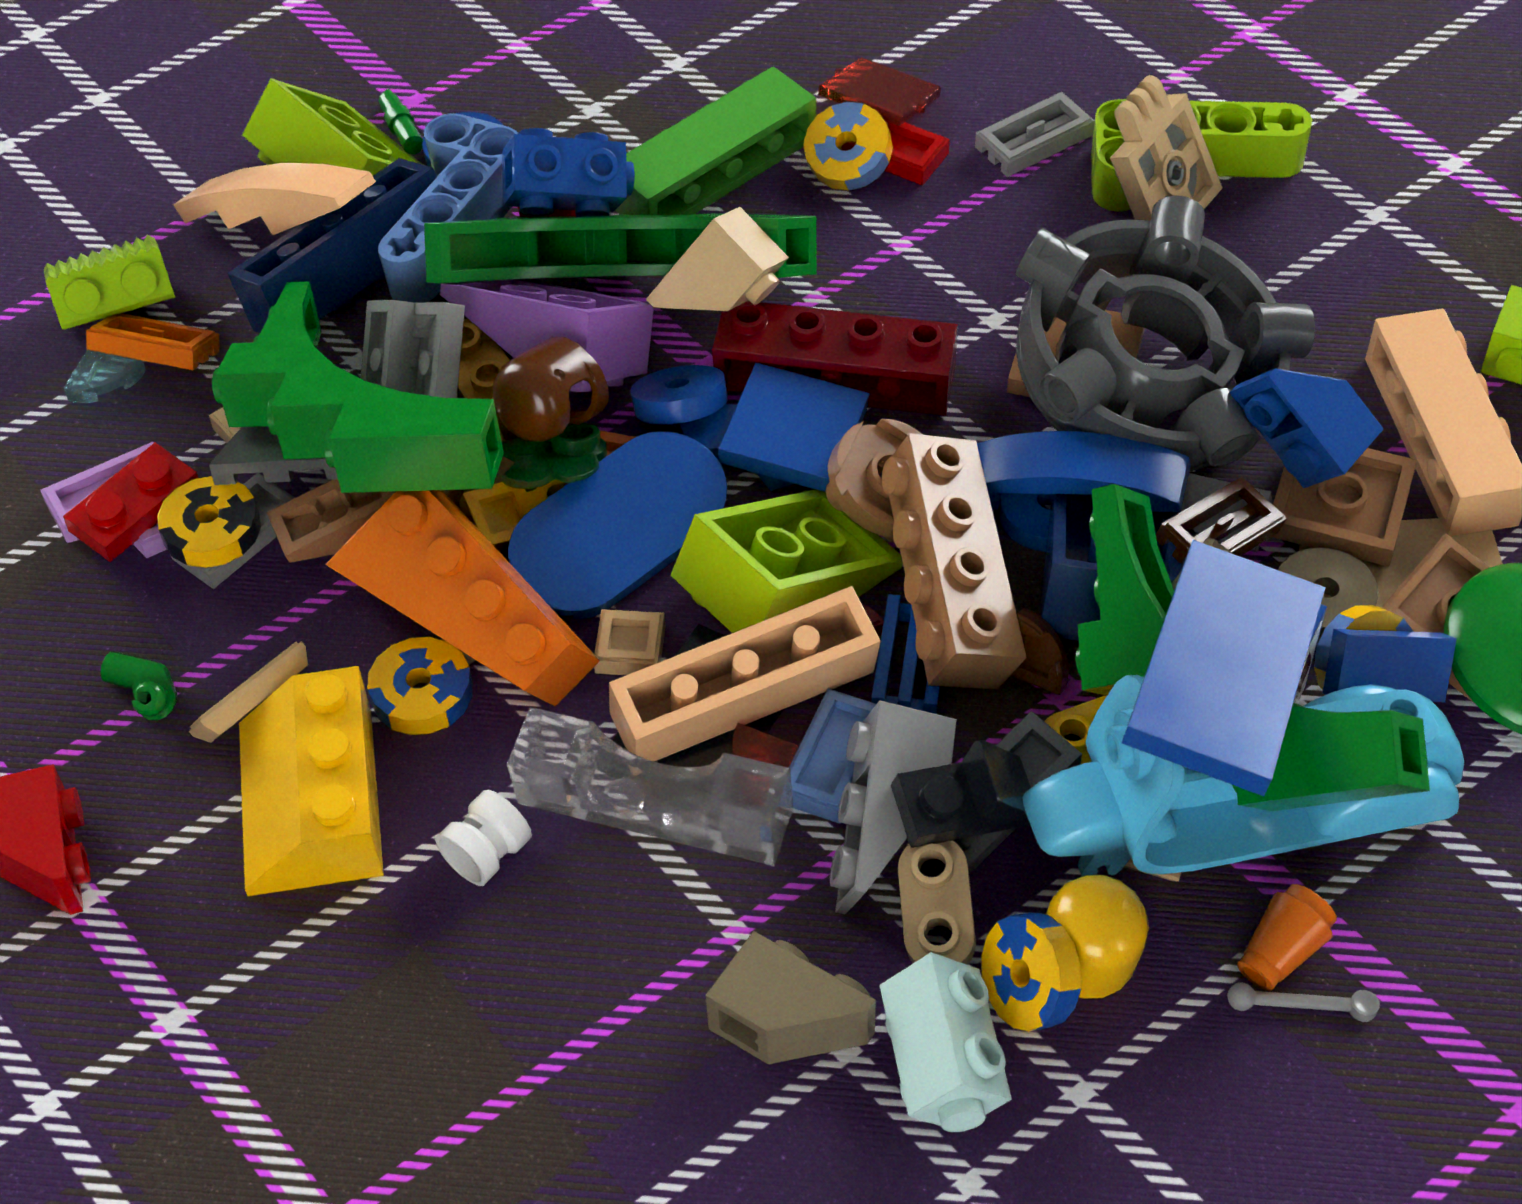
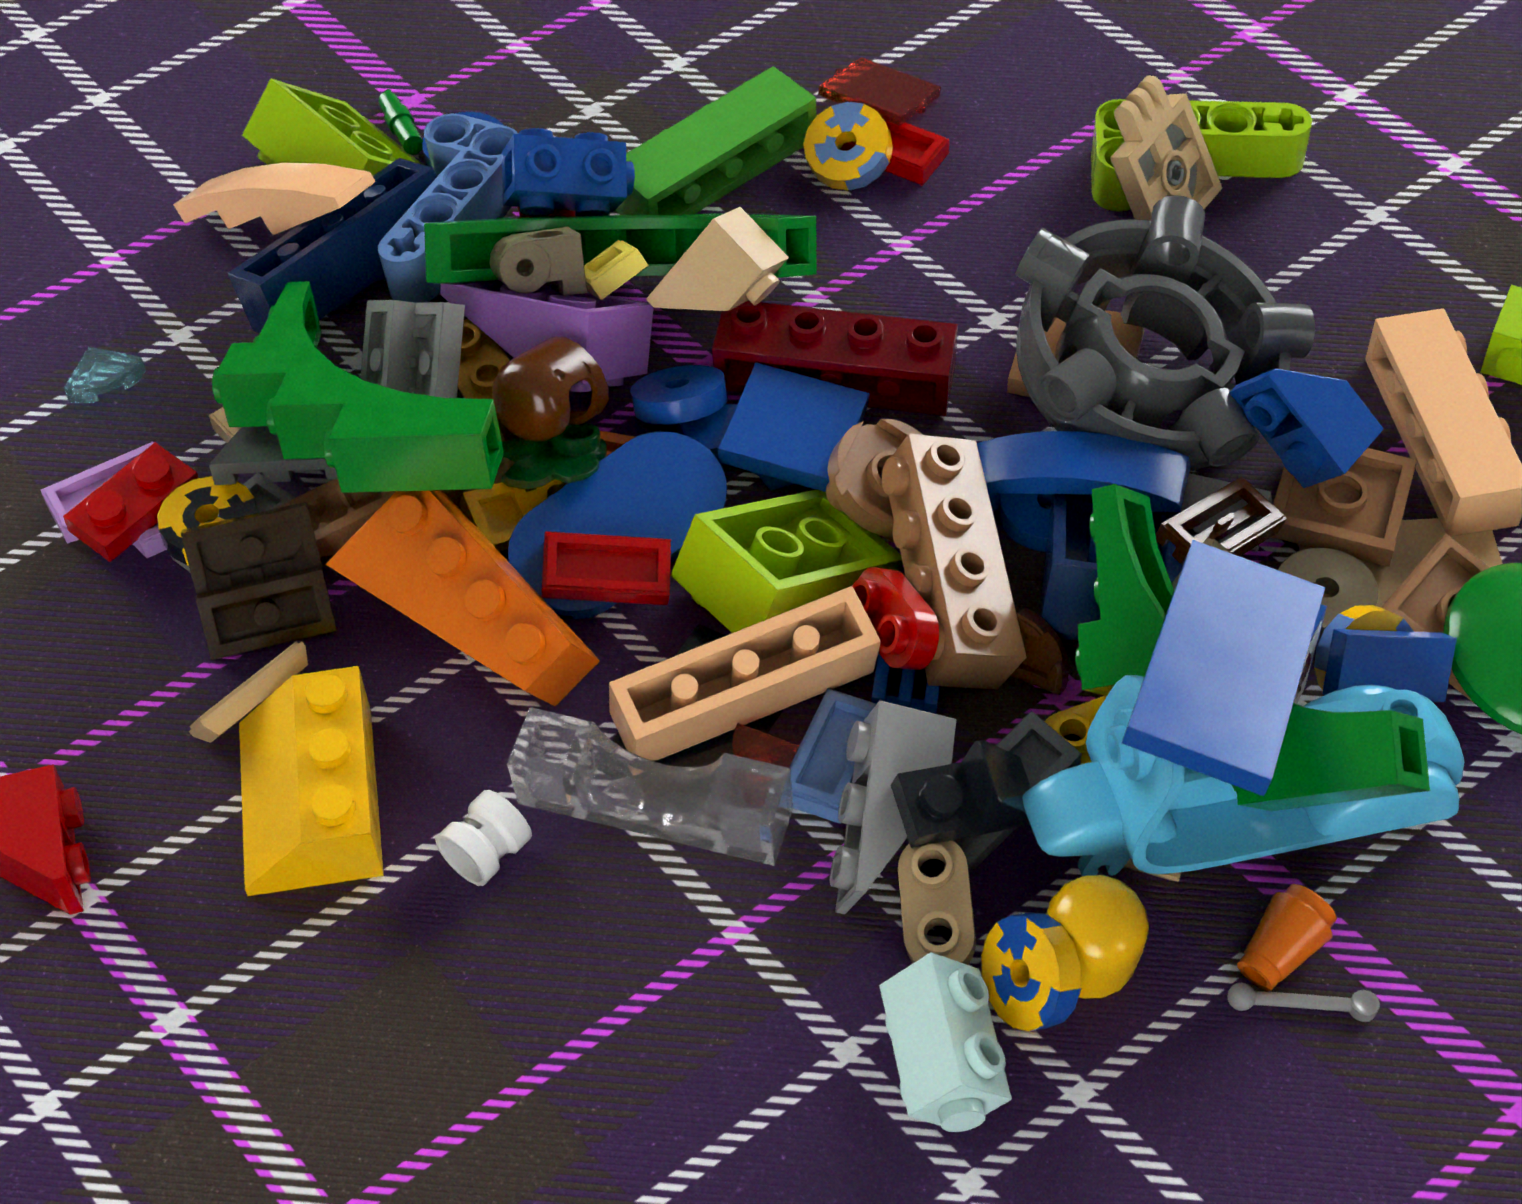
lime brick [44,234,175,330] -> none
orange tile [86,313,219,370] -> none
green arm [101,651,177,721] -> none
yellow piece [367,637,473,735] -> none
tan tile [594,609,666,675] -> none
dark tan slope [705,931,876,1064] -> none
light grey tile [975,92,1095,177] -> none
none -> dark brown slope [181,502,337,660]
none -> dark tan leg [490,227,587,296]
none -> red tile [541,531,671,605]
none -> light yellow tile [584,240,648,300]
none -> red plate [852,567,939,670]

